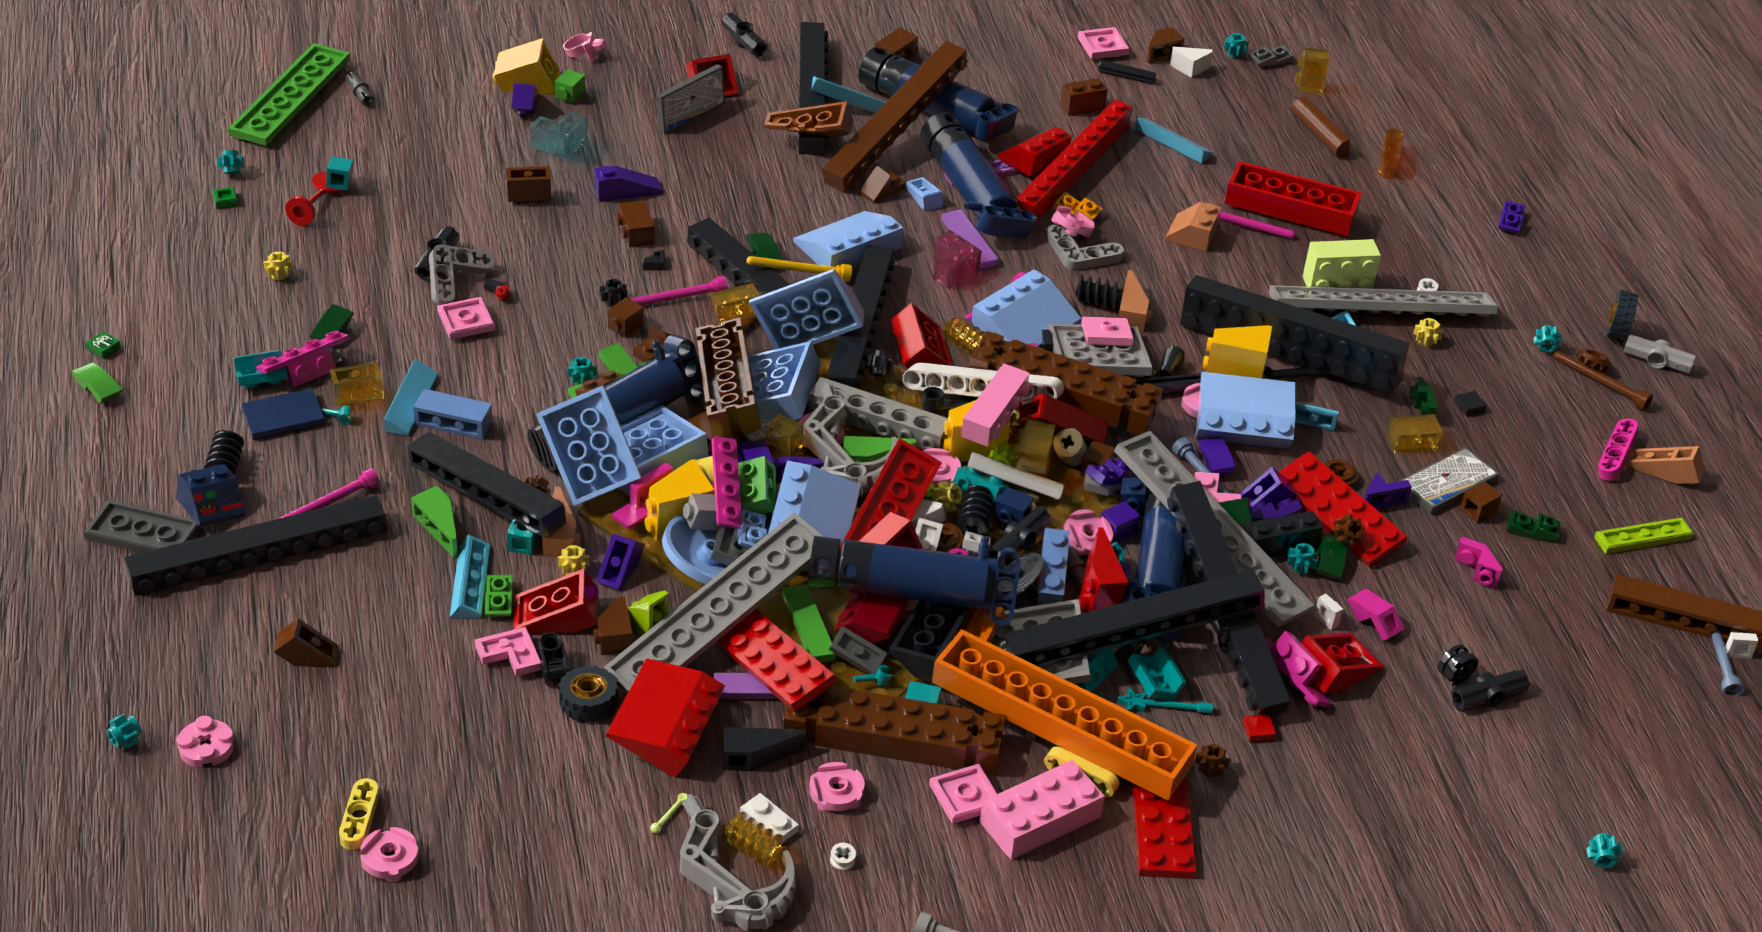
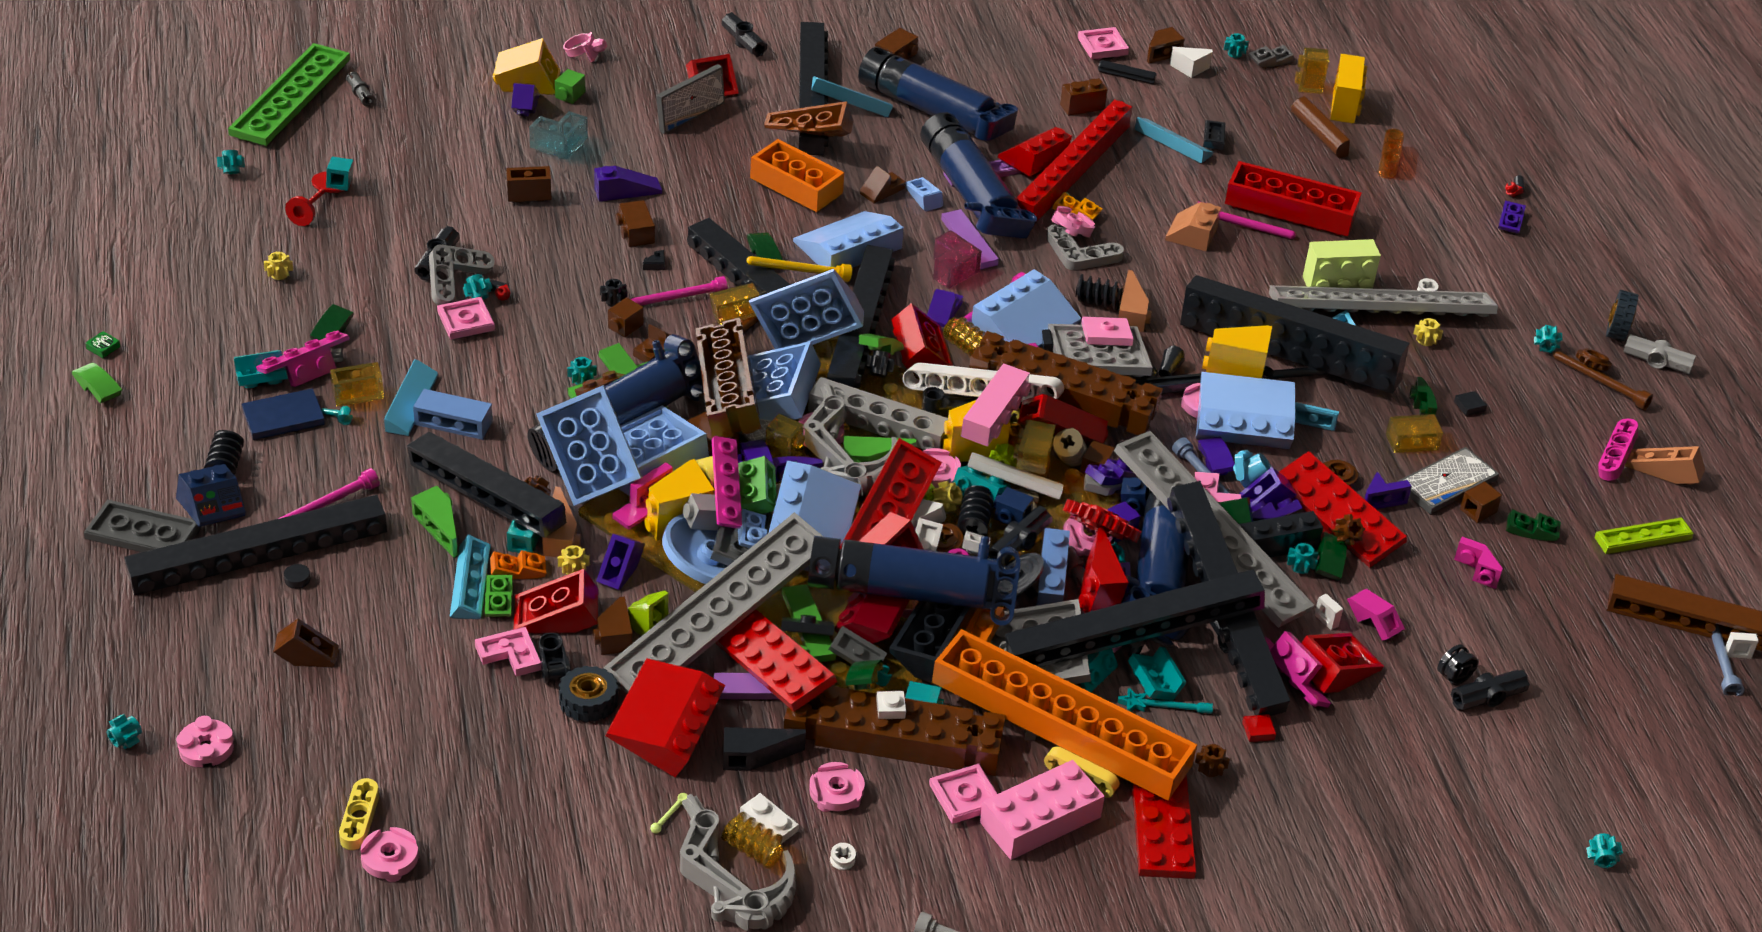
green tile [212,187,238,209] -> none
reddish brown brick [822,40,968,193] -> none
none -> black tile [284,564,311,589]
none -> teal gear [463,274,492,300]
none -> orange slope [490,550,547,579]
none -> orange brick [750,139,845,212]
none -> black plate [781,615,834,636]
none -> dark green slope [845,659,883,690]
none -> bright green slope [859,334,904,355]
none -> white plate [876,691,906,719]
none -> dark purple slope [927,289,963,328]
none -> red gear [1063,499,1142,543]
none -> black plate [1203,120,1226,150]
none -> medium azure piece [1233,450,1271,488]
none -> yellow brick [1330,54,1368,124]
none -> red arm [1505,175,1525,197]

